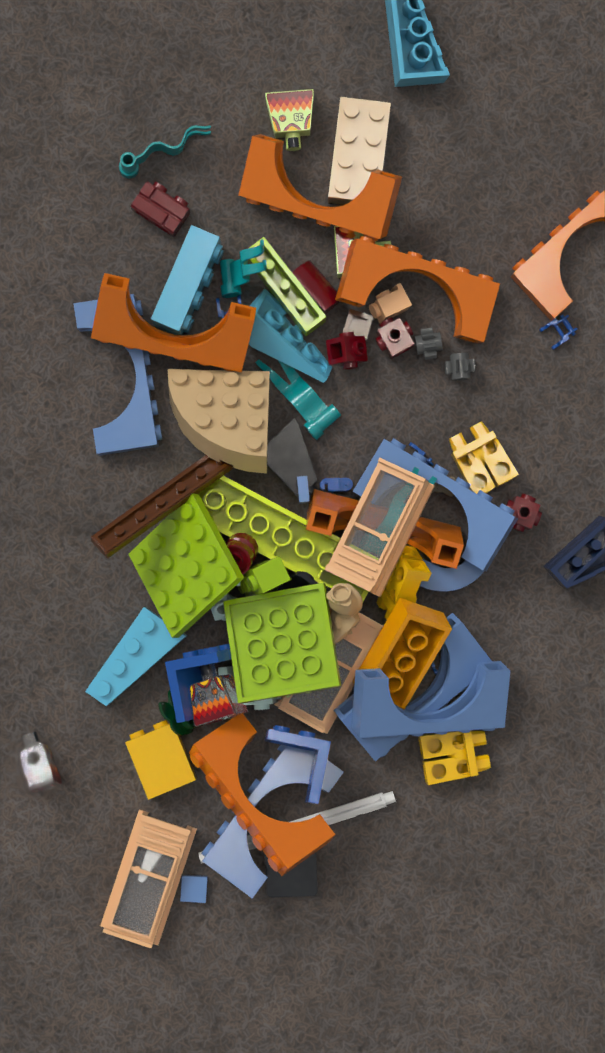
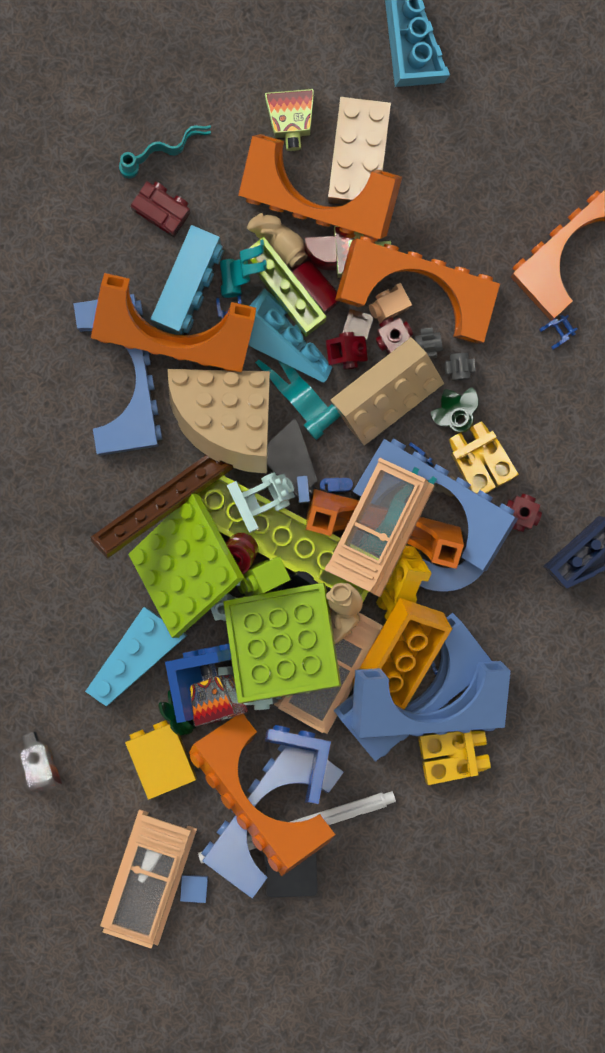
none -> light aqua tile [227,472,295,533]
none -> tan animal [247,213,307,269]
none -> brick [305,236,337,270]
none -> tan brick [331,337,444,446]
none -> plate [430,387,479,433]

